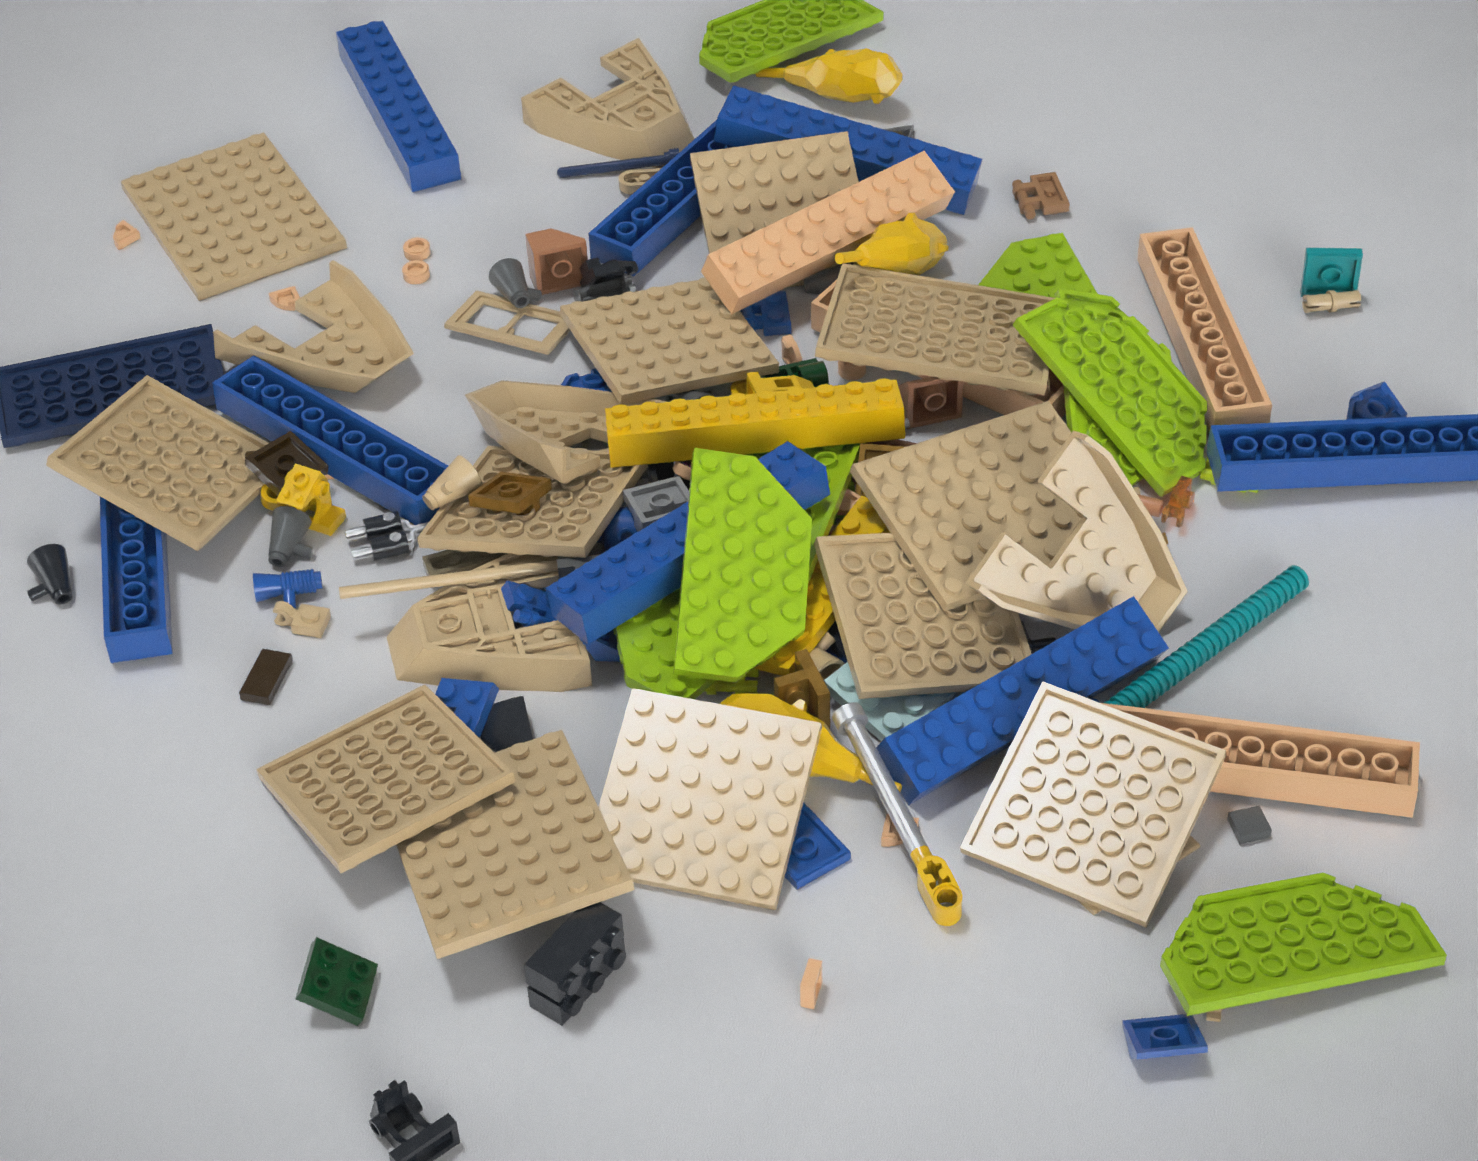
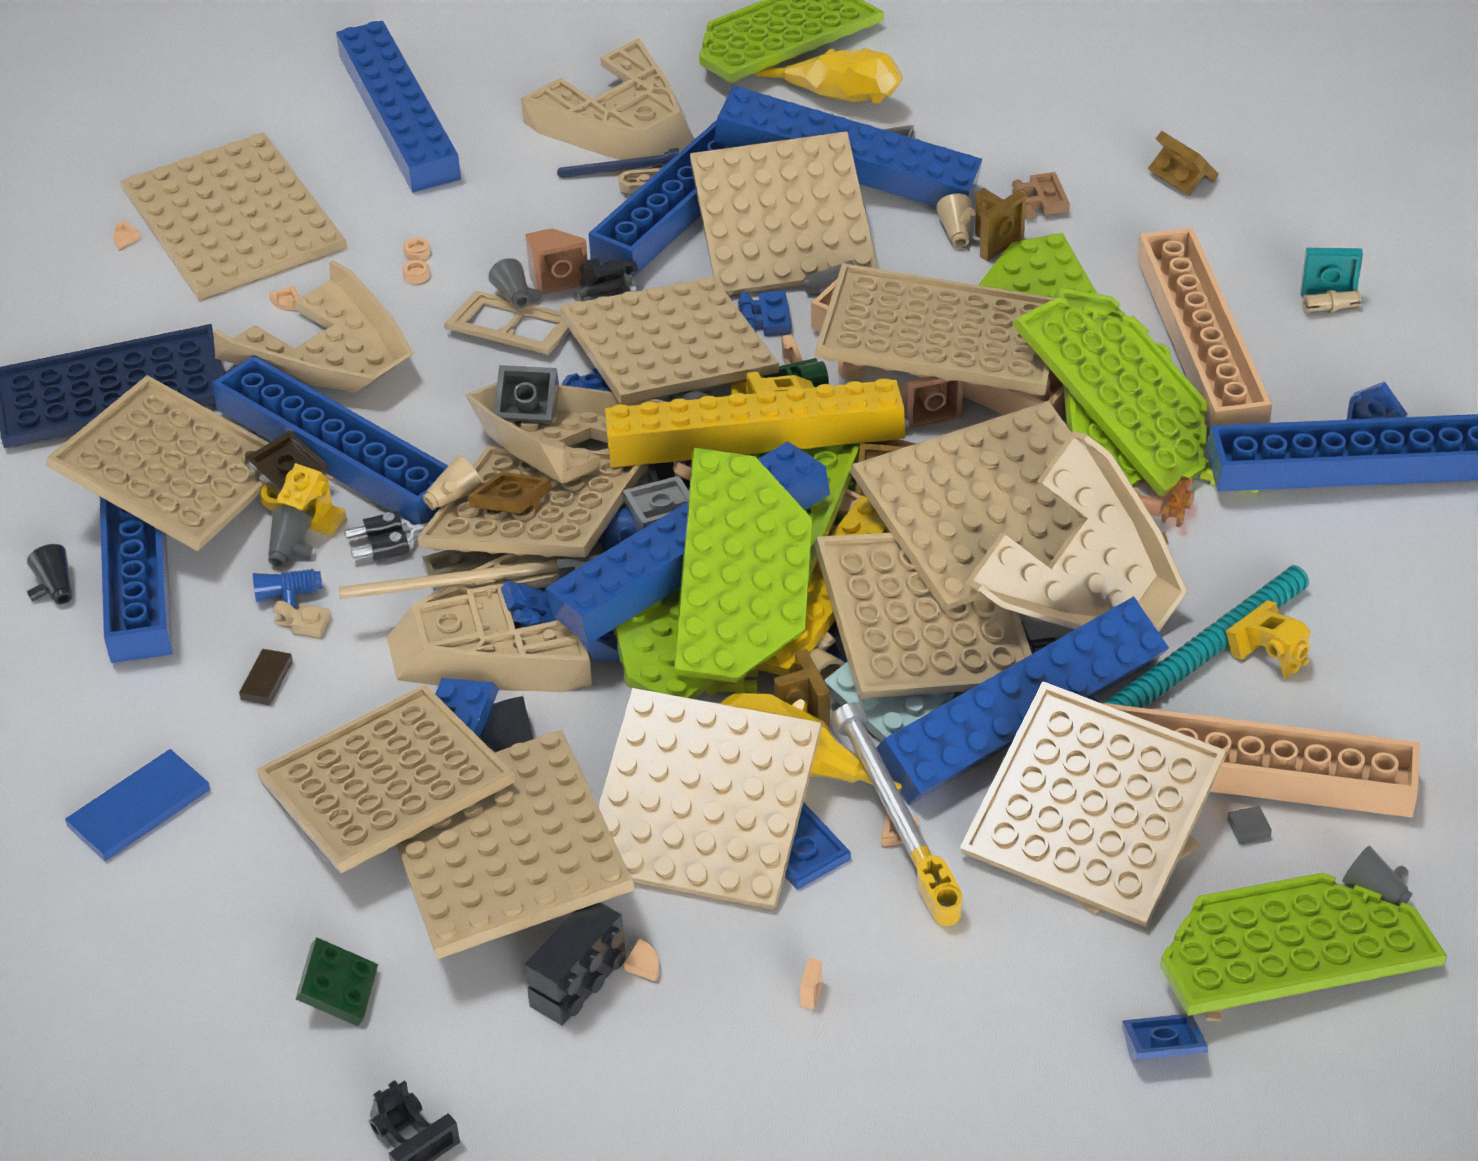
light nougat brick [701,151,955,315] -> none
yellow piece [835,213,949,276] -> none
none -> blue tile [65,749,211,861]
none -> dark grey slope [494,365,559,423]
none -> light nougat tile [624,939,659,982]
none -> tan piece [936,194,976,248]
none -> pearl gold bracket [975,188,1026,262]
none -> pearl gold bracket [1148,130,1219,196]
none -> yellow tile [1226,600,1311,678]
none -> dark grey piece [1342,845,1413,906]

